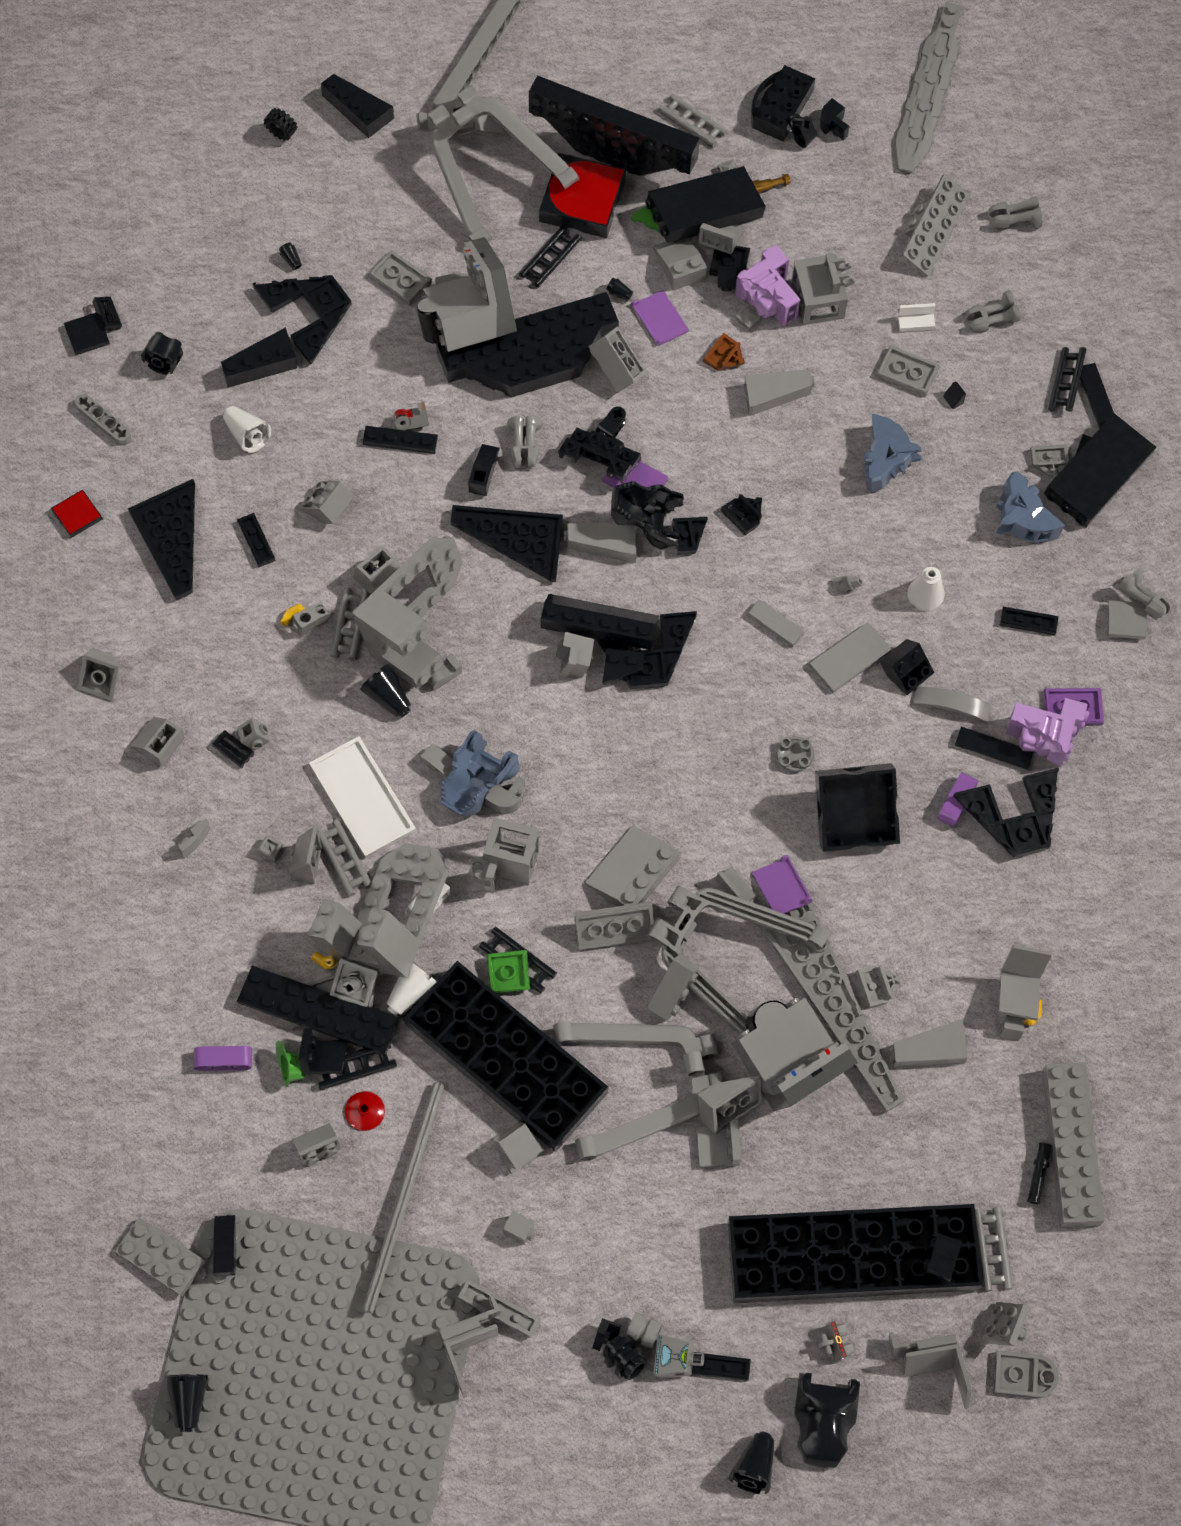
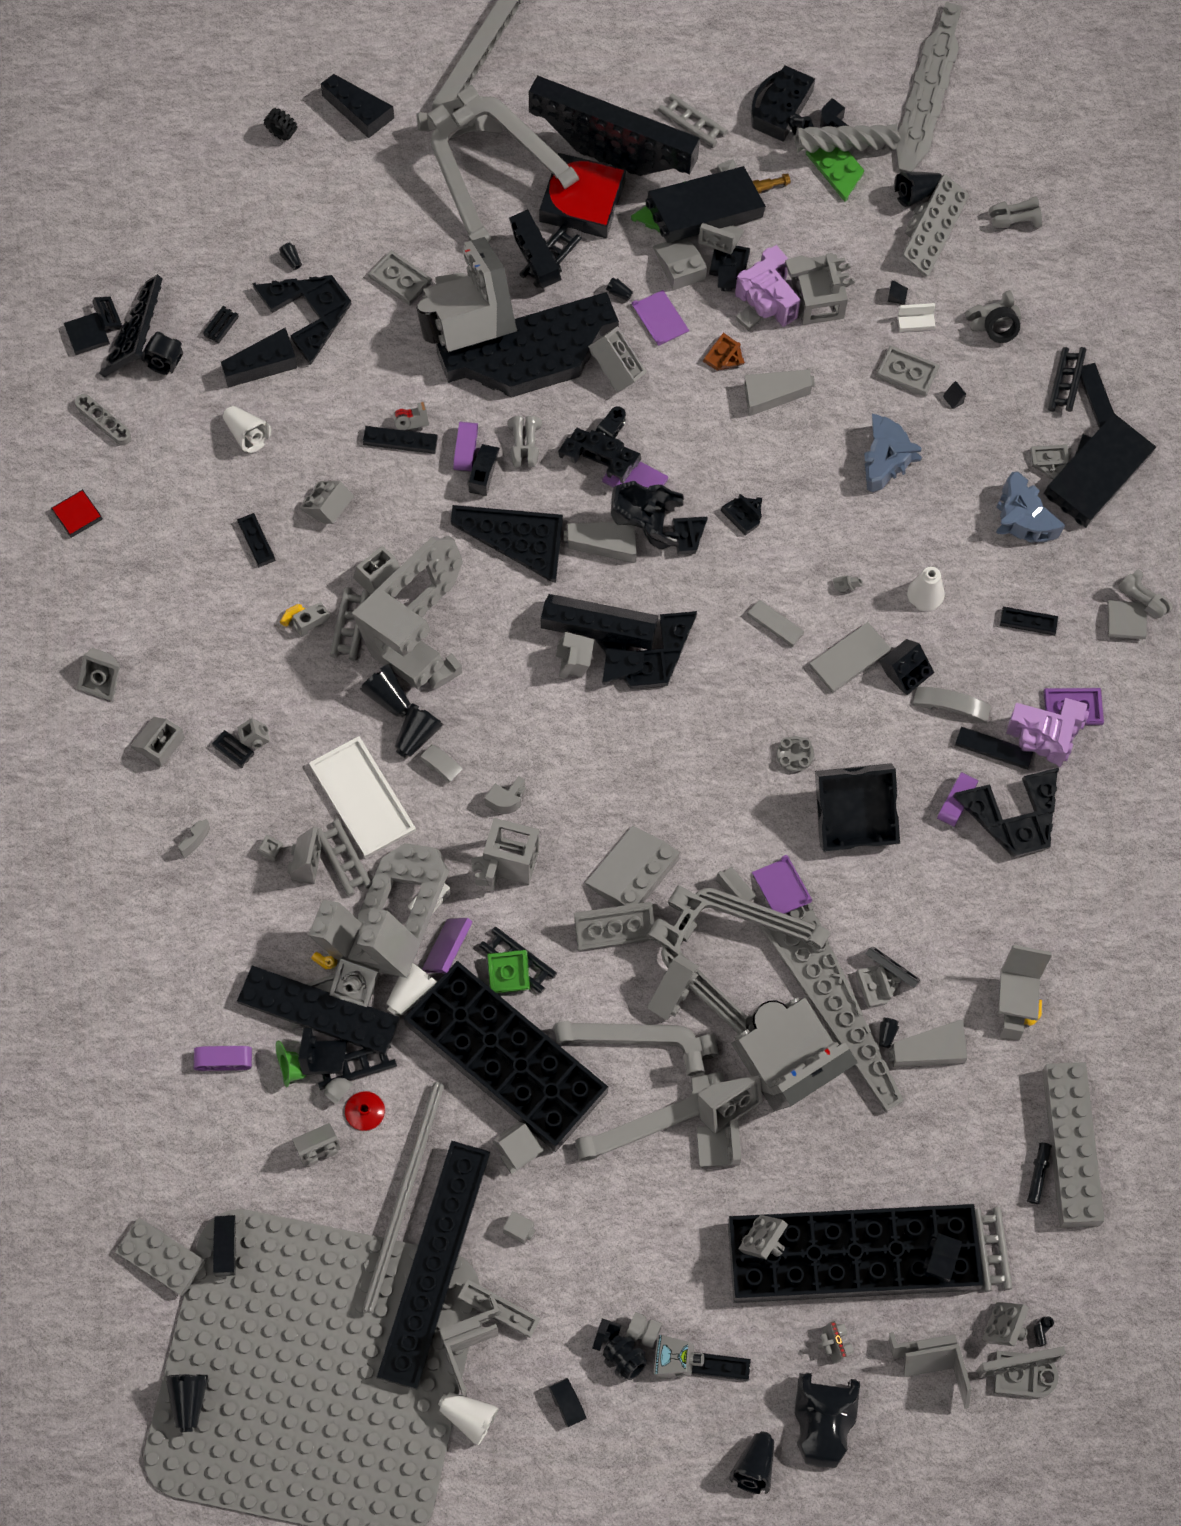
black wing [128,479,195,600] -> none
sand blue animal [440,730,520,817] -> none
none -> black wing [99,274,163,377]
none -> black tile [203,306,239,344]
none -> light grey piece [324,1078,353,1105]
none -> black plate [377,1140,490,1390]
none -> black cone [394,703,444,758]
none -> medium lavender tile [422,918,473,973]
none -> white cone [438,1392,499,1445]
none -> medium lavender beam [453,421,478,472]
none -> black wedge [509,209,562,289]
none -> black slope [548,1378,587,1427]
none -> light grey plate [738,1215,788,1259]
none -> light grey tile [785,255,822,278]
none -> light grey piece [793,124,901,153]
none -> bright green wing [806,147,864,202]
none -> black tile [866,947,921,988]
none -> black cone [879,1017,899,1048]
none -> black slope [887,280,908,305]
none -> black cone [894,171,942,207]
none -> light grey tile [976,1346,1066,1378]
none -> black tyre [984,307,1021,343]
none -> black arm [1034,1316,1054,1347]

